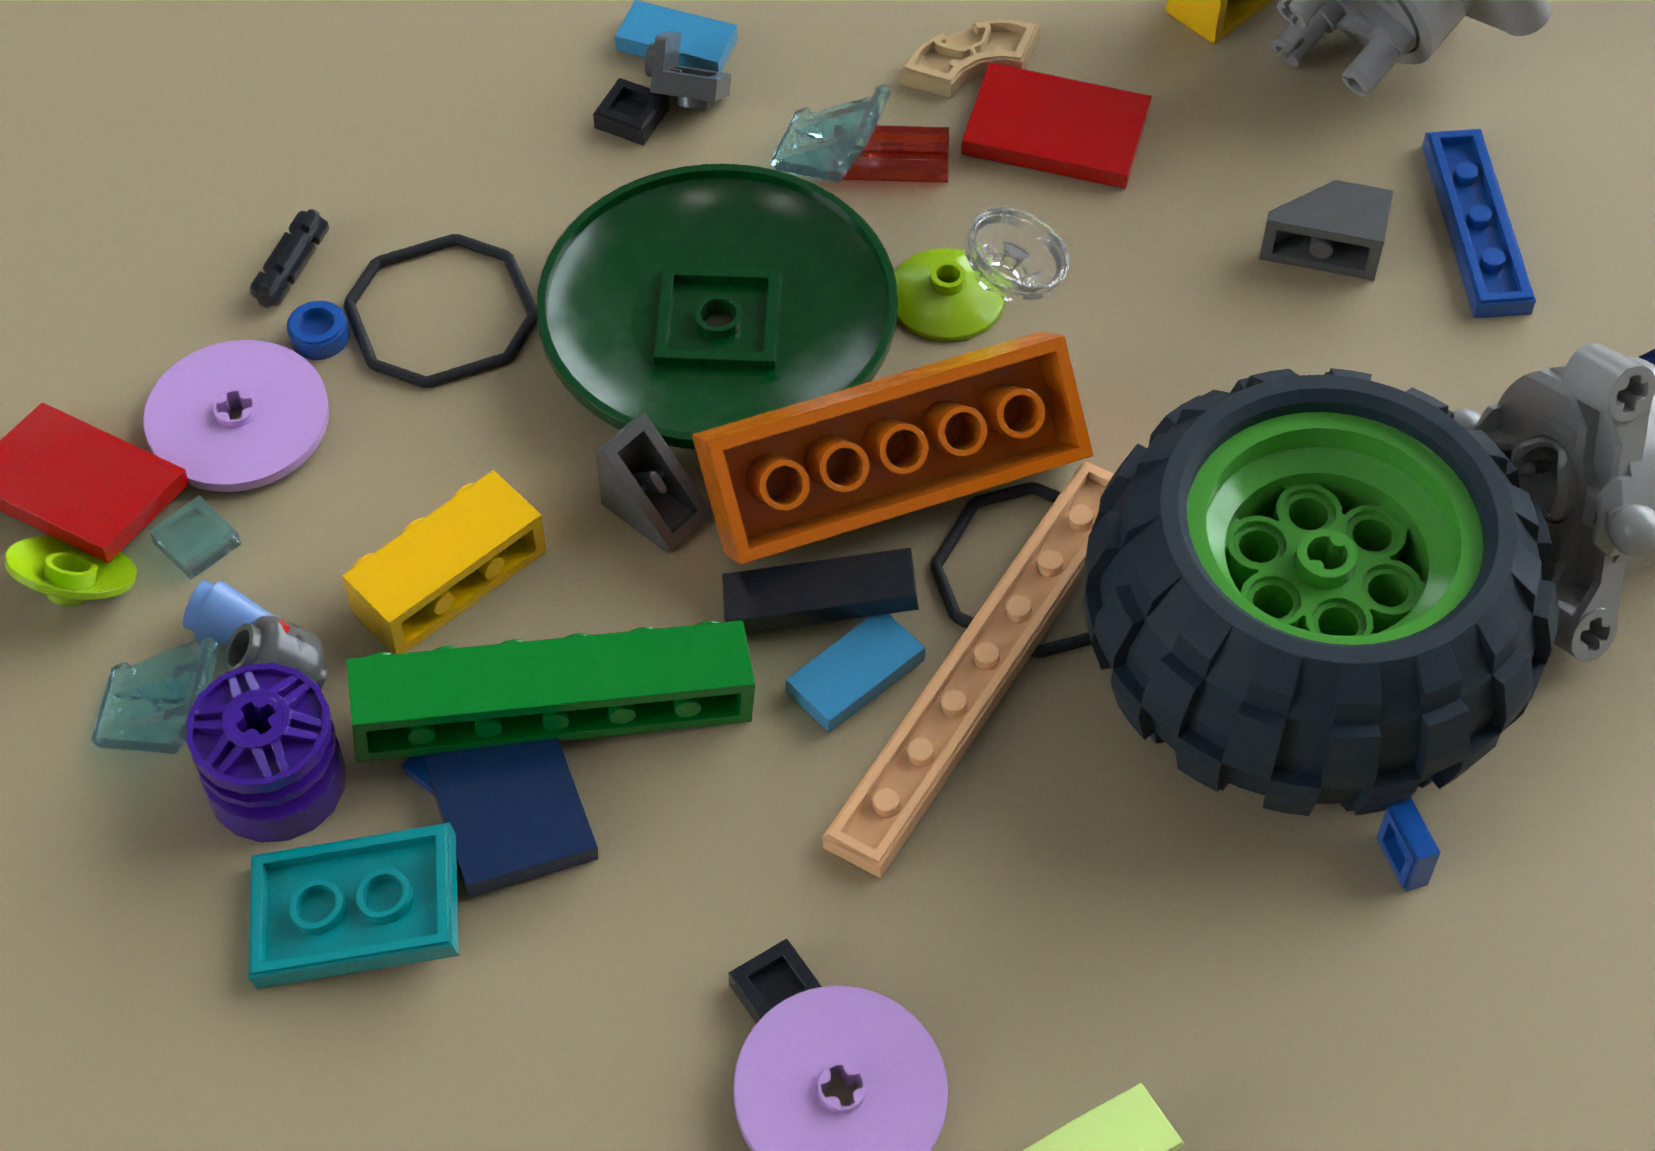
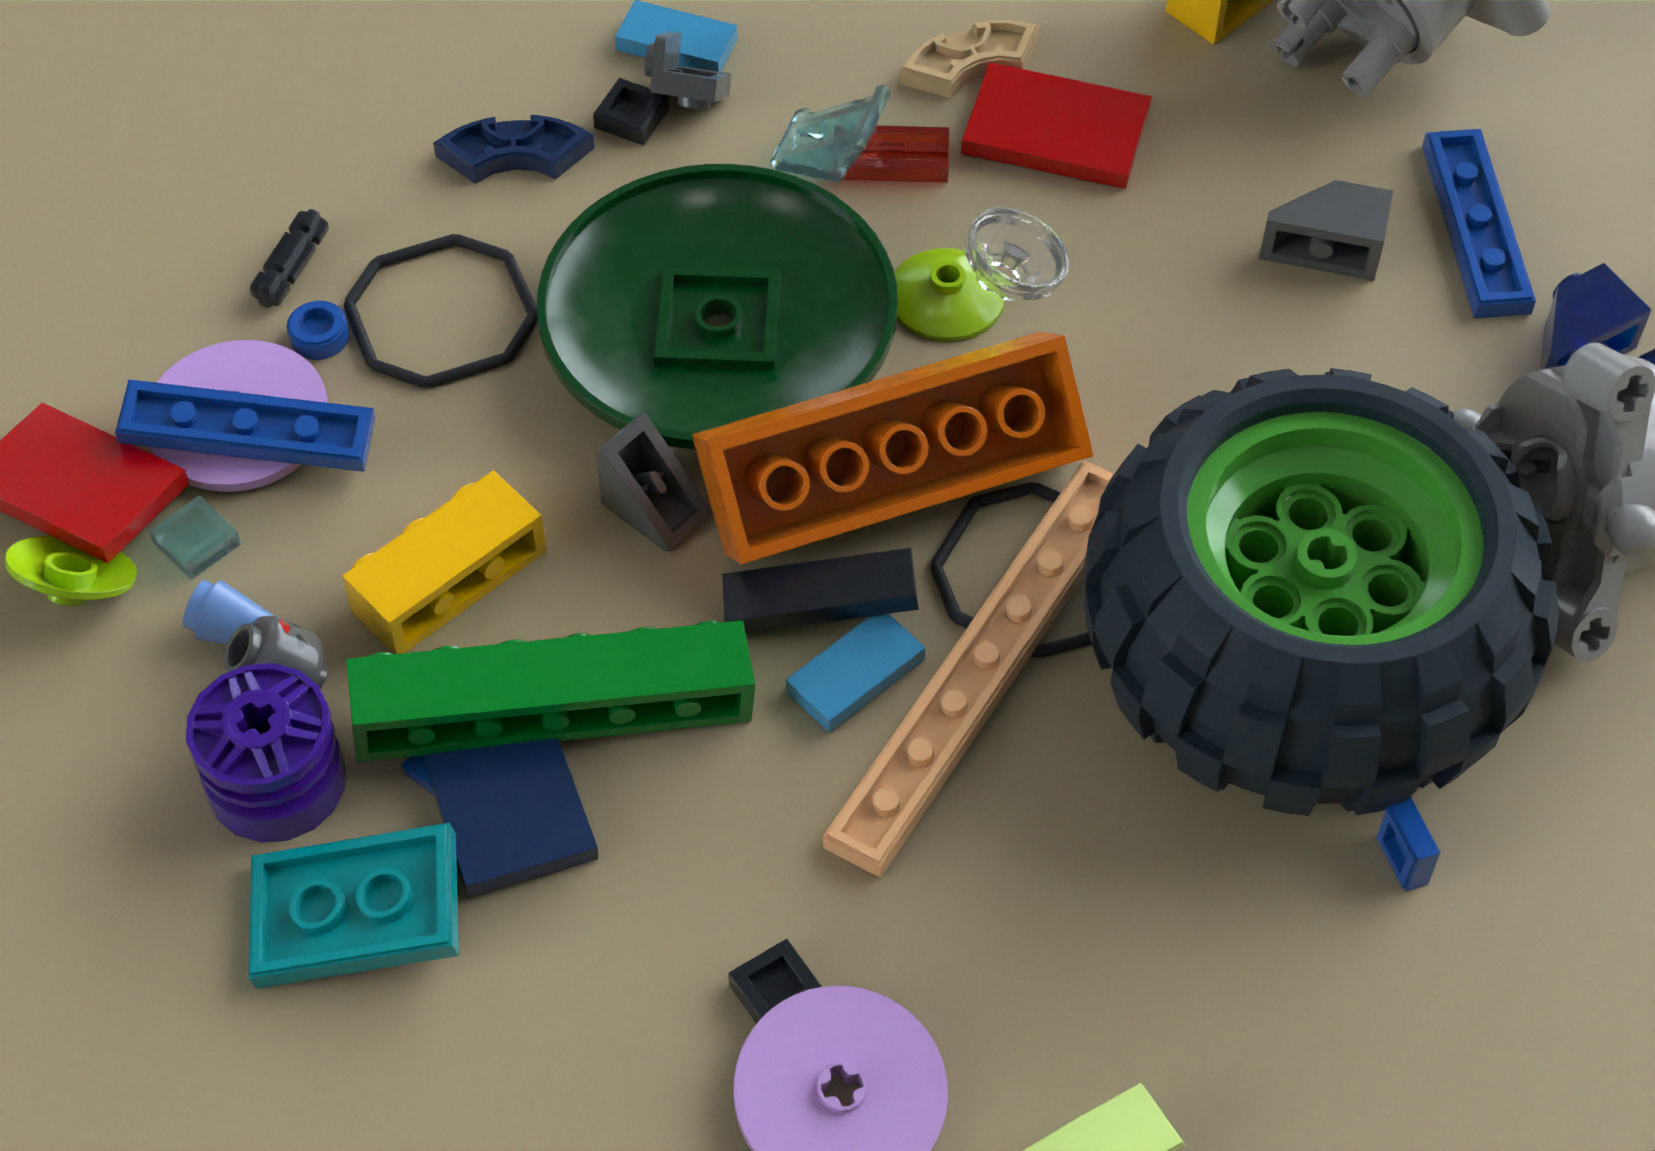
clear light blue slope [91,637,220,754] -> none
none -> blue tile [115,379,375,472]
none -> dark blue tile [433,115,595,184]
none -> clear blue slope [1540,263,1652,370]

